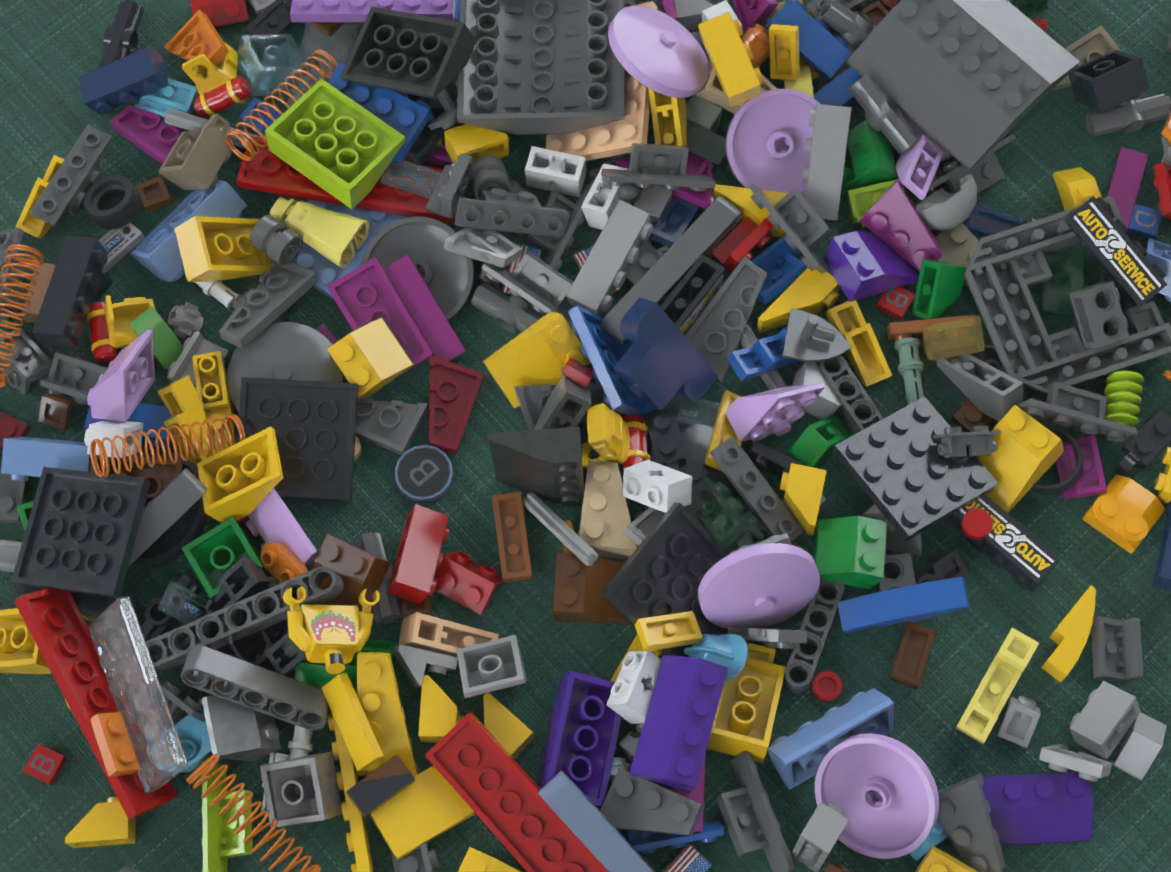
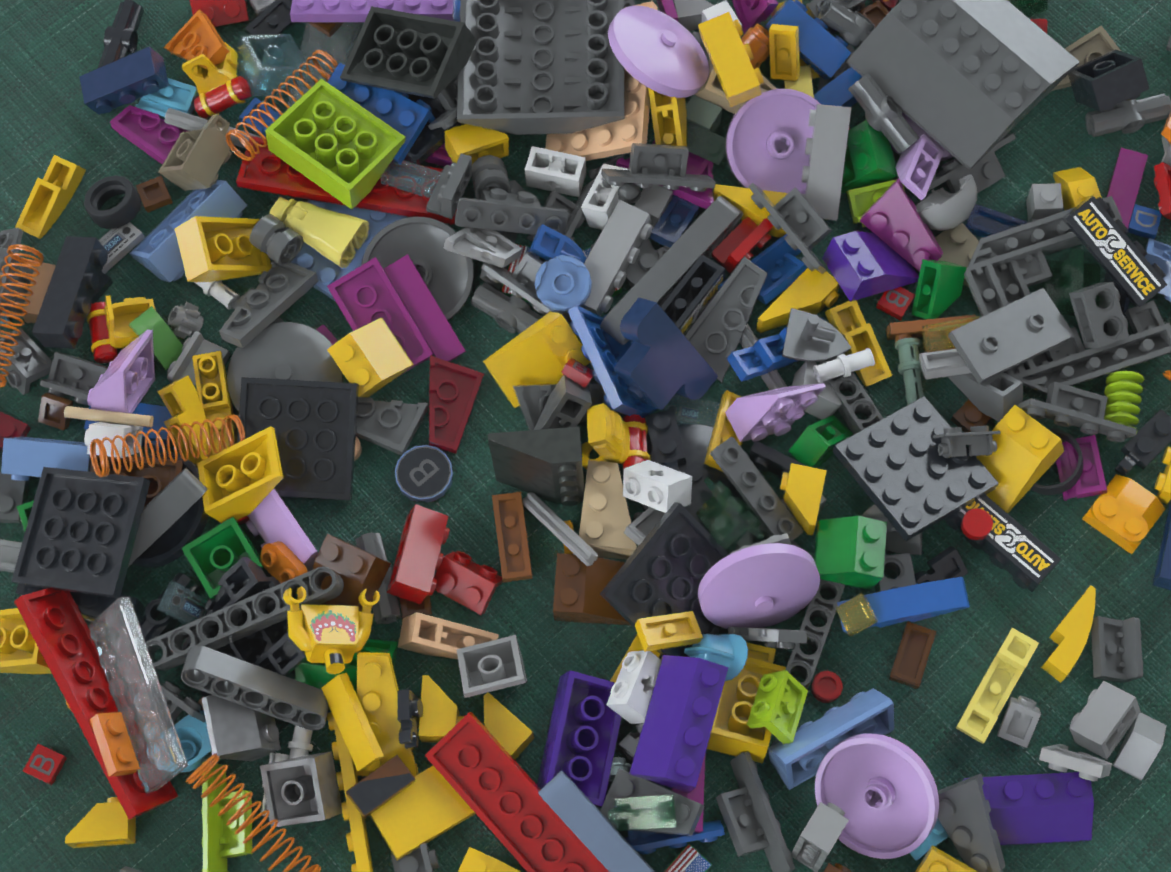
dark grey bracket [30,125,113,227] -> none
light grey slope [393,644,458,688] -> none
none -> tan bar [64,406,154,428]
none -> black plate [397,689,423,749]
none -> blue plate [529,224,587,263]
none -> medium blue tile [534,255,592,313]
none -> clear green hinge [608,794,677,831]
none -> lime bracket [747,670,808,744]
none -> white pin [813,348,875,383]
none -> clear yellow tile [836,593,878,636]
none -> light grey tile [919,349,971,379]
none -> plate [948,288,1075,384]
none -> light grey brick [1026,183,1063,222]

